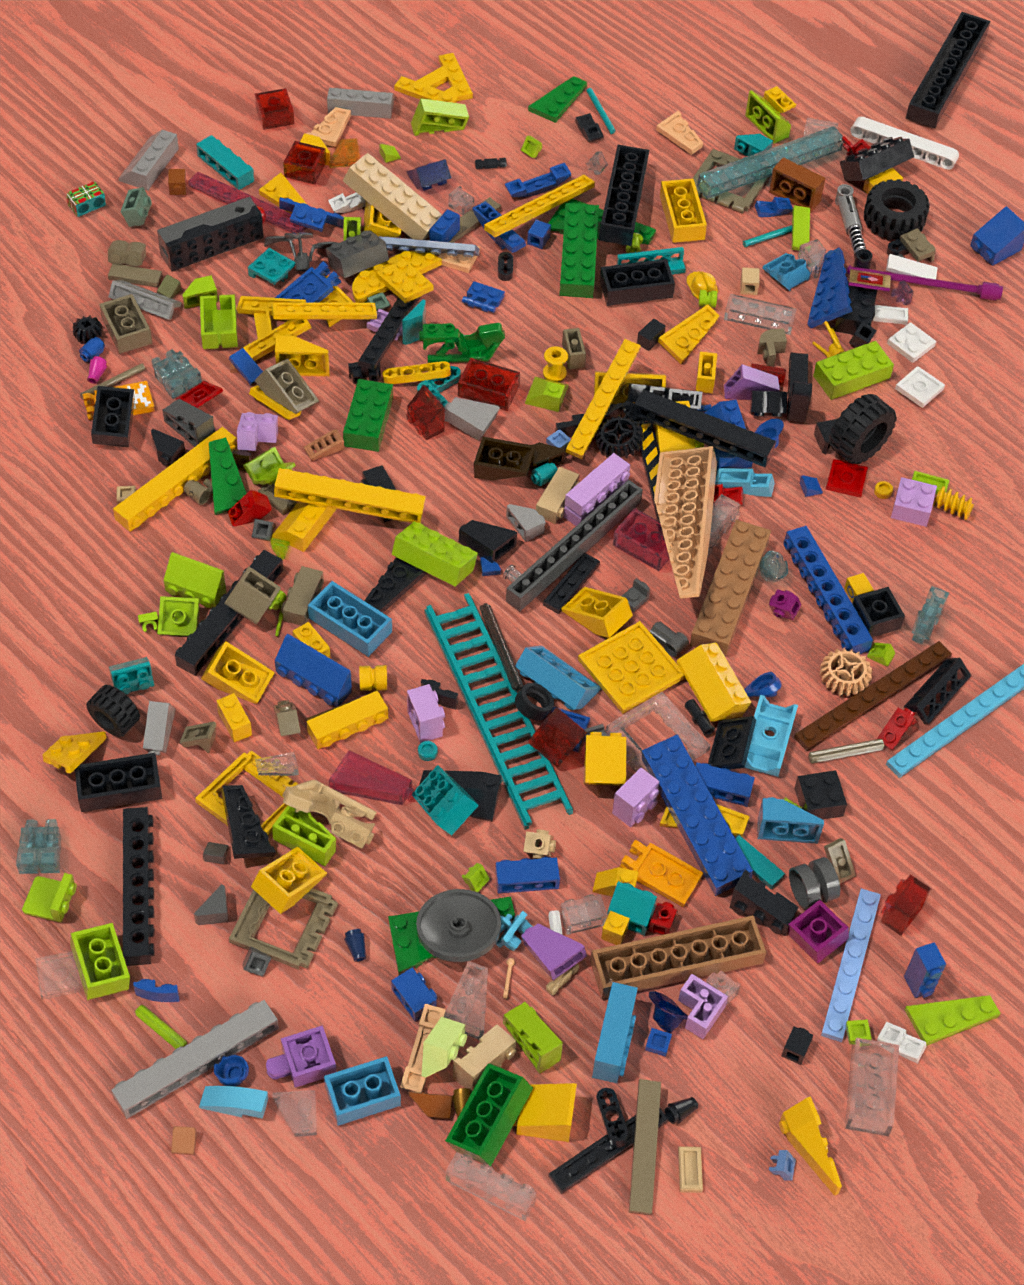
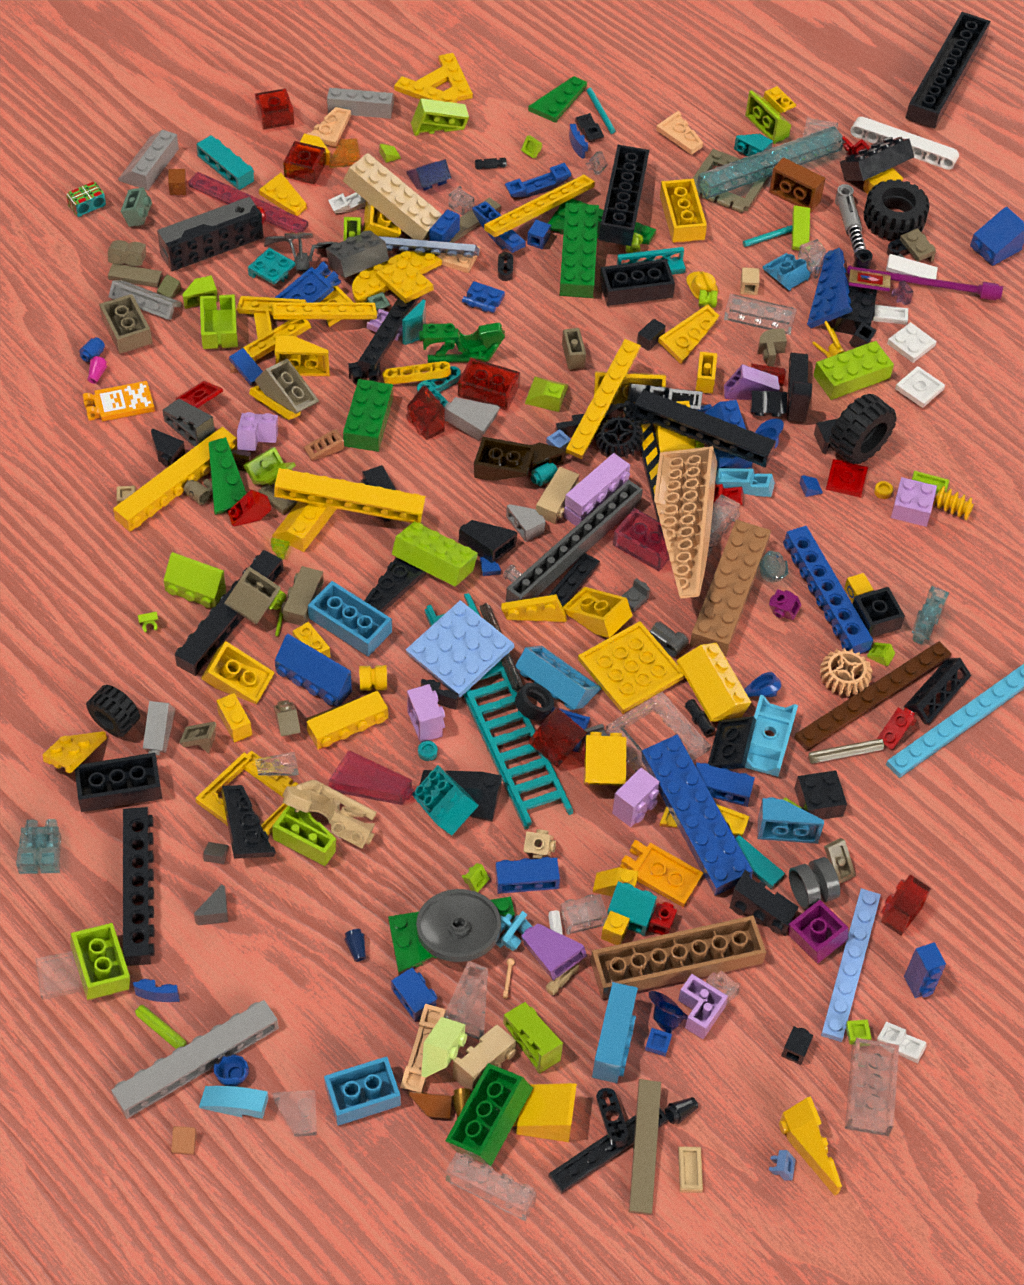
lime bracket [22,873,77,923] -> none
black gear [73,315,102,344] -> none
dark tan bar [80,363,145,400] -> none
black brick [91,386,135,447] -> none
teal slope [109,657,154,695] -> none
clear light blue hips [151,349,202,399] -> none
lime slope [157,596,199,636] -> none
dark tan hinge [229,888,338,970] -> none
dark grey slope [242,946,271,977] -> none
yellow slope [251,846,327,914] -> none
dark grey slope [252,519,275,541] -> none
medium lavender brick [266,1025,336,1088] -> none
blue bracket [279,197,344,232] -> none
yellow hose [543,346,568,382] -> none
blue slope [755,197,793,217] -> none
lime wing [904,995,1001,1046] -> none
none -> light blue plate [406,600,515,698]
none -> yellow wing [501,594,567,622]
none -> blue slope [569,124,588,158]

